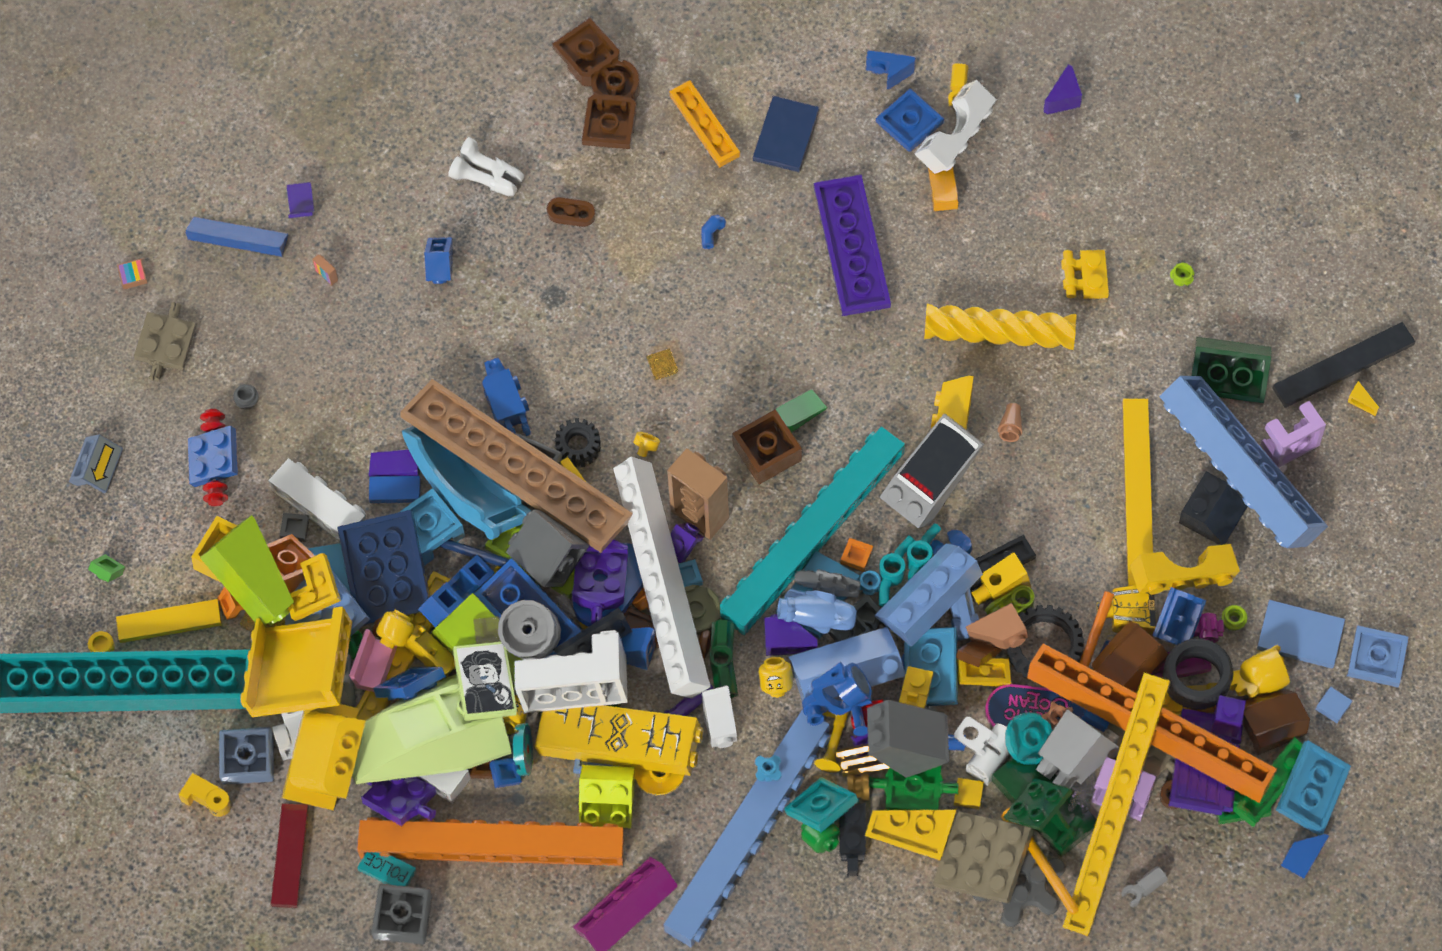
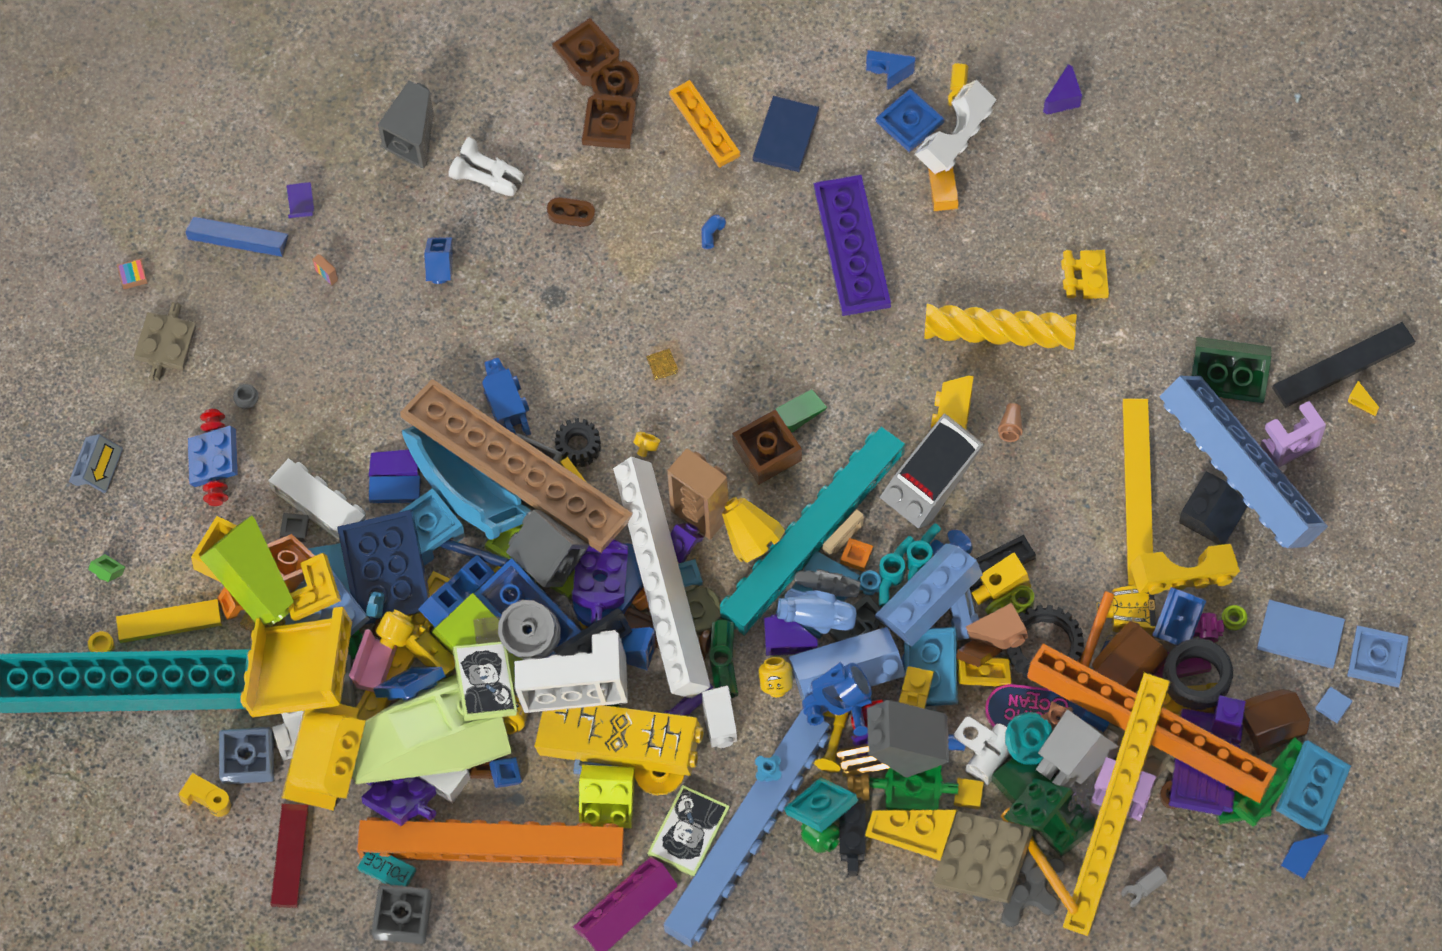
teal tile [513,723,533,776] -> none
lime plate [1170,263,1195,286] -> none
yellow piece [1230,645,1290,698] -> none
none -> dark azure tile [366,592,384,618]
none -> dark grey slope [378,80,434,169]
none -> tile [648,785,730,877]
none -> yellow cone [722,497,785,562]
none -> tan tile [823,510,864,559]

